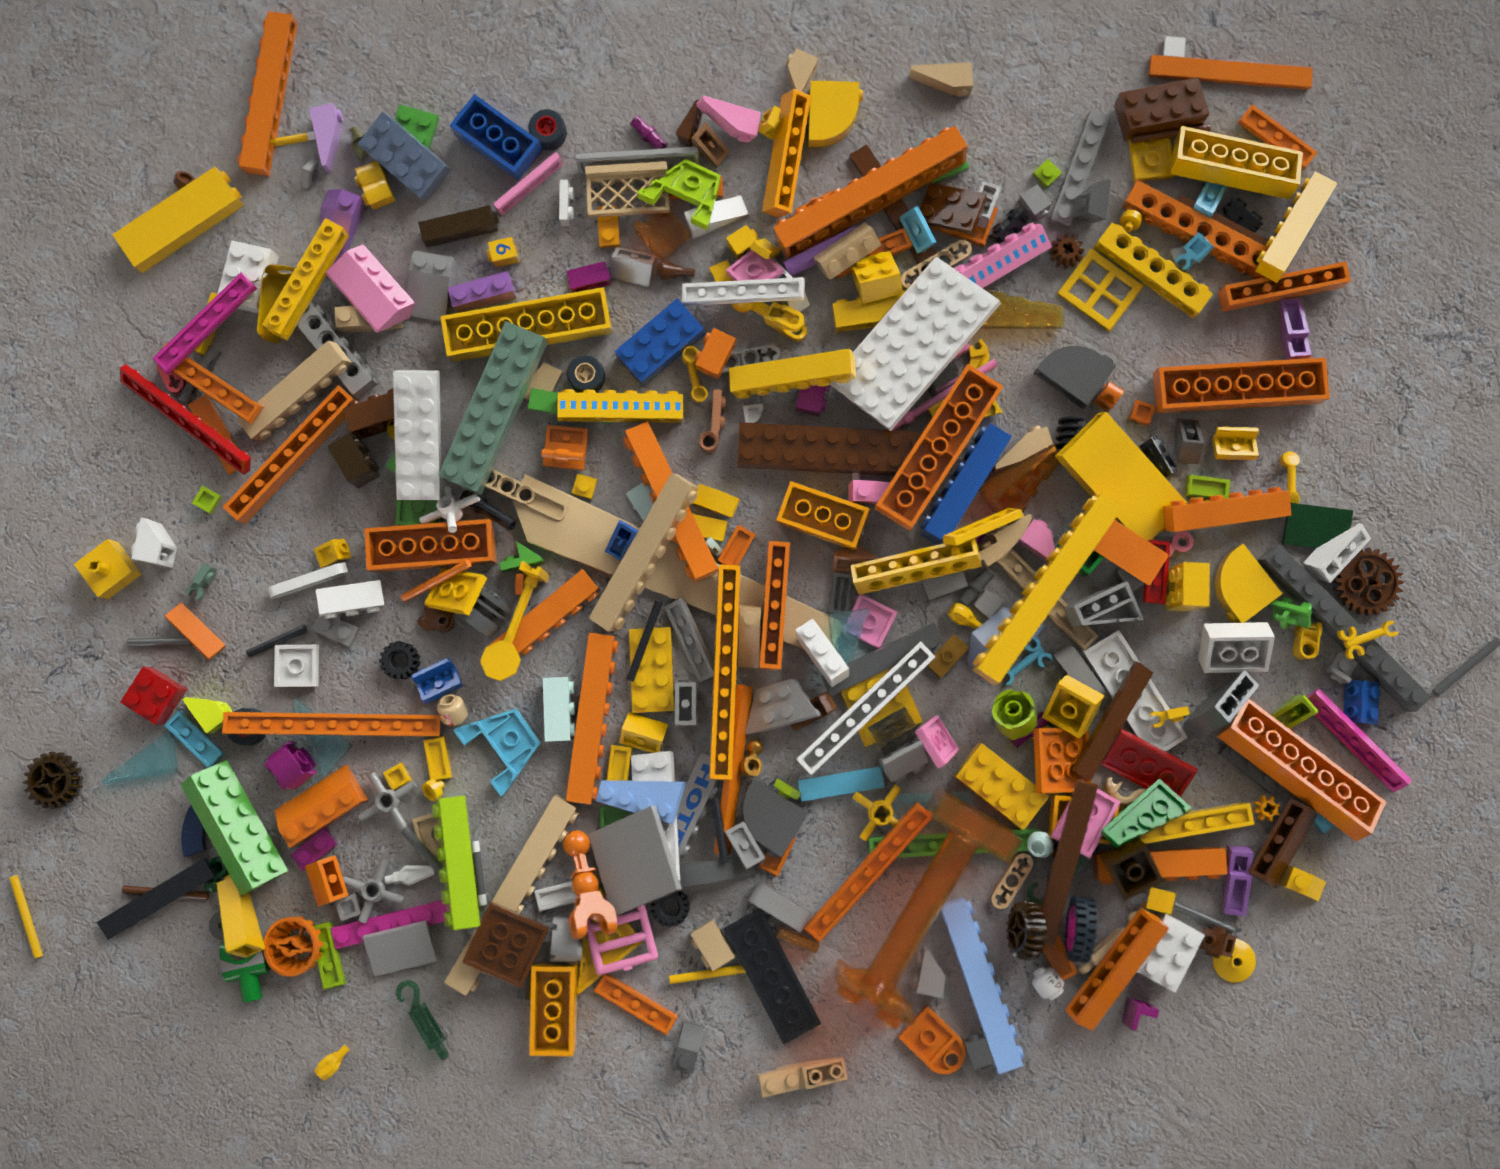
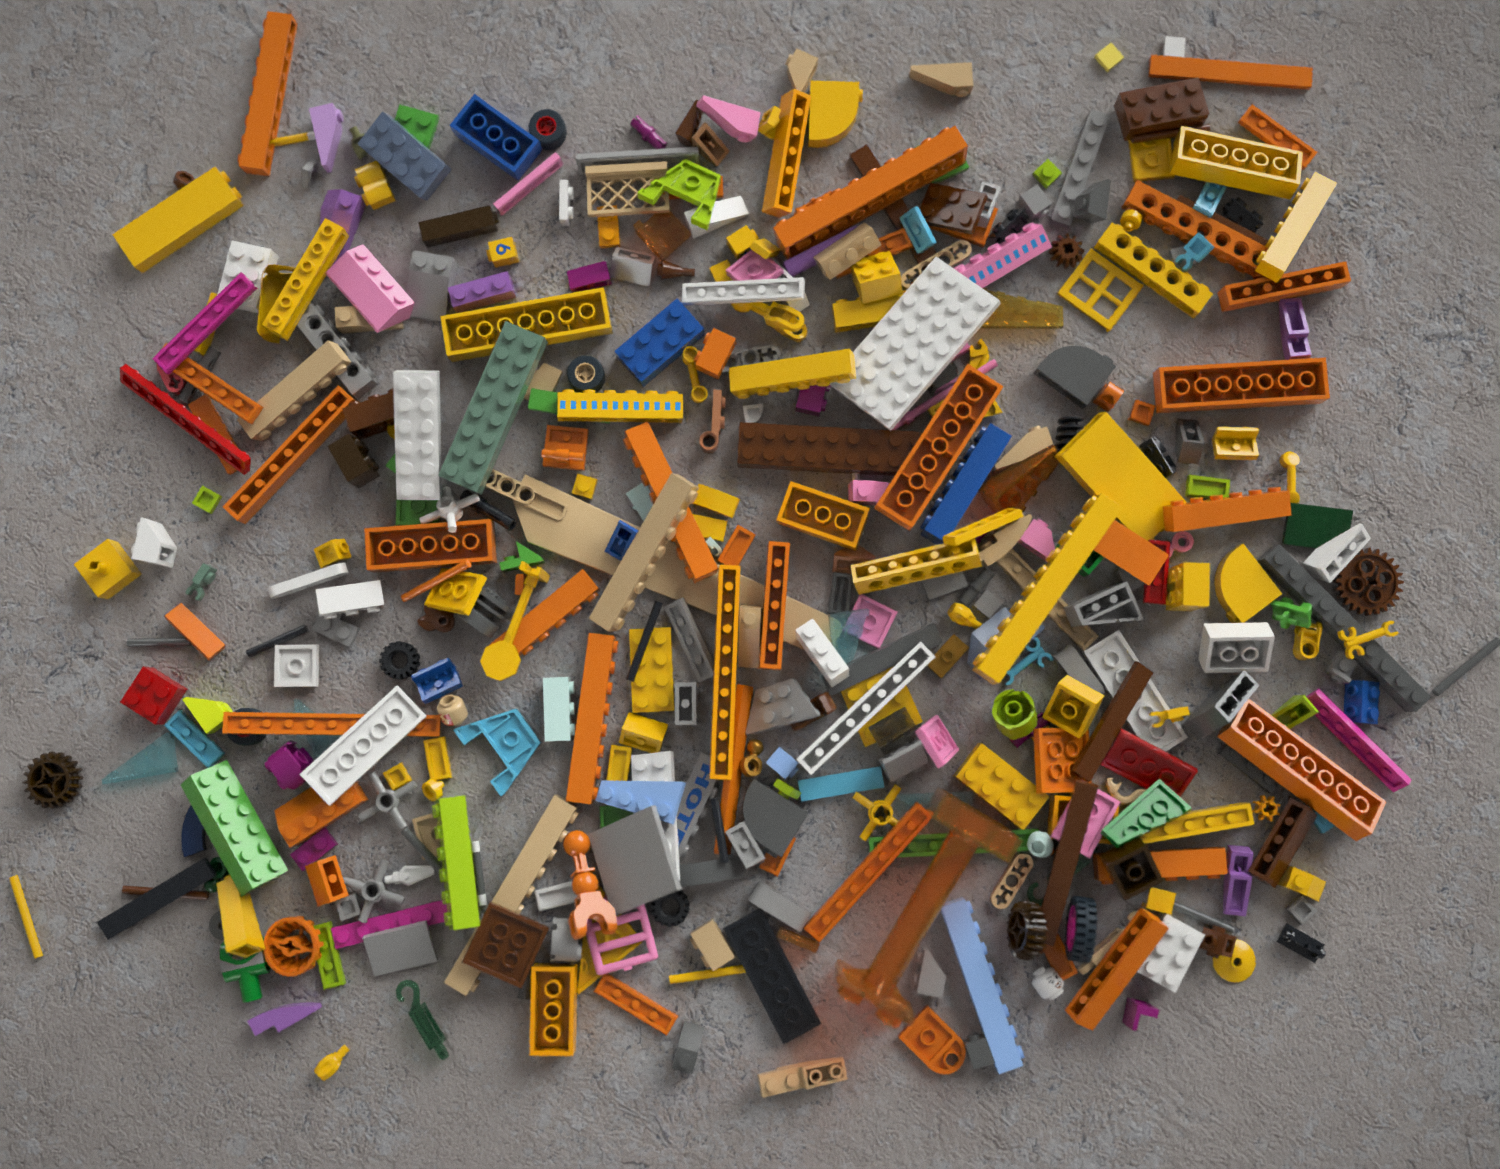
none -> medium lavender slope [247,1002,322,1036]
none -> white plate [300,685,427,806]
none -> light blue brick [766,747,799,779]
none -> light yellow tile [1094,42,1124,72]
none -> black hinge [1277,923,1326,963]
none -> light grey tile [1285,894,1317,925]

